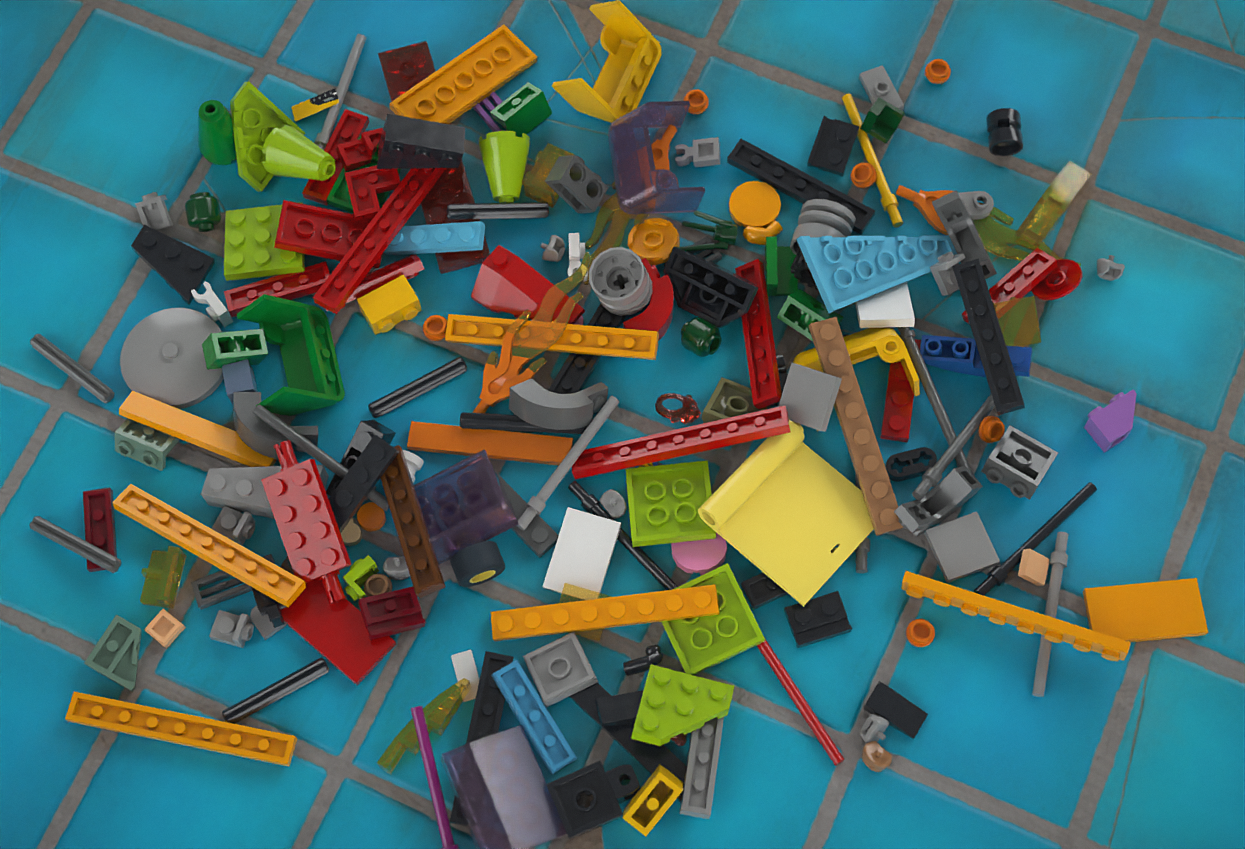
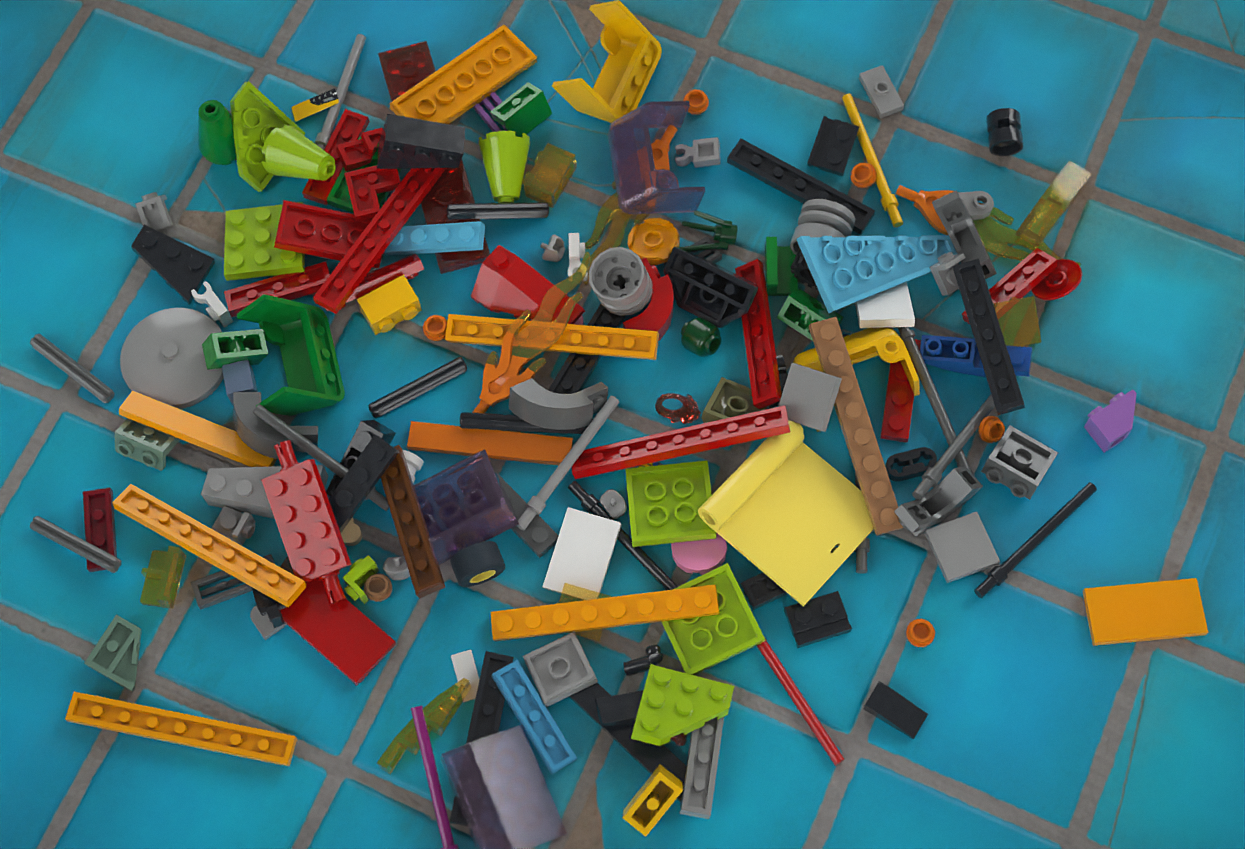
light nougat tile [144,608,186,649] -> none
dark green head [185,192,221,232] -> none
light grey bracket [209,610,254,648] -> none
black axle [222,658,329,724] -> none
orange tile [357,502,386,532] -> none
dark red plate [358,586,426,640] -> none
dark grey brick [545,155,608,214] -> none
black plate [547,761,641,840] -> none
light orange tile [729,181,781,228] -> none
light orange arm [743,221,783,245] -> none
dark green panel [860,98,905,143] -> none
light grey piece [860,713,889,743] -> none
medium nougat piece [862,741,892,772] -> none
light orange plate [901,571,1131,661] -> none
orange plate [925,59,951,84] -> none
light nougat tile [1018,549,1050,586] -> none
light grey bar [1032,532,1069,697] -> none
light grey piece [1097,255,1125,281] -> none

